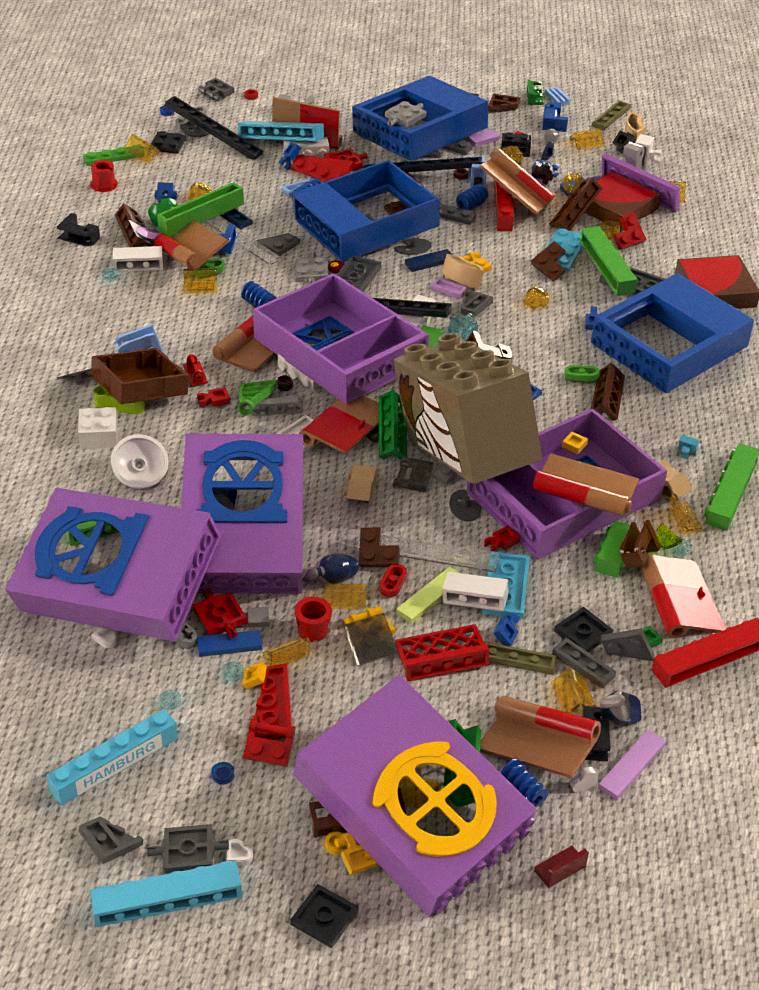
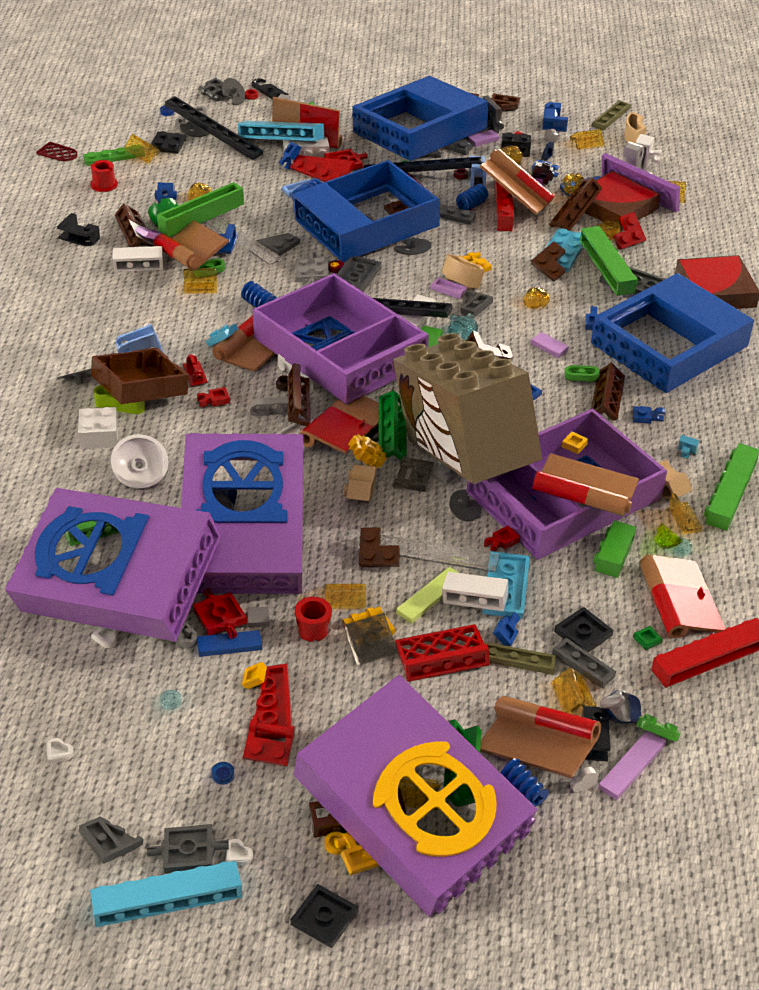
medium azure brick [47,709,178,806] -> none
clear light blue tile [102,268,119,282] -> none
dark blue tile [220,209,253,229] -> none
clear light blue tile [222,661,244,682] -> none
bright green plate [238,380,278,416] -> none
clear yellow panel [262,637,310,666] -> none
dark blue hair [302,553,359,584] -> none
red plate [379,564,407,597] -> none
light grey plate [385,101,427,127] -> none
dark blue tile [404,249,452,272] -> none
green hinge [527,79,544,105] -> none
dark red panel [534,846,589,888] -> none
light blue tile [545,87,571,105] -> none
dark grey wing [601,628,655,661] -> none
black brick [612,130,636,154] -> none
reddish brown piece [620,520,661,569] -> none
none -> dark red window [36,141,78,162]
none -> white tile [46,738,74,764]
none -> medium azure plate [205,323,239,346]
none -> dark grey piece [221,78,245,105]
none -> black plate [251,78,288,99]
none -> reddish brown fence [287,363,311,426]
none -> yellow gear [348,434,387,468]
none -> dark grey plate [483,95,504,134]
none -> lavender tile [531,332,569,358]
none -> blue plate [633,406,665,424]
none -> bright green plate [636,714,681,741]

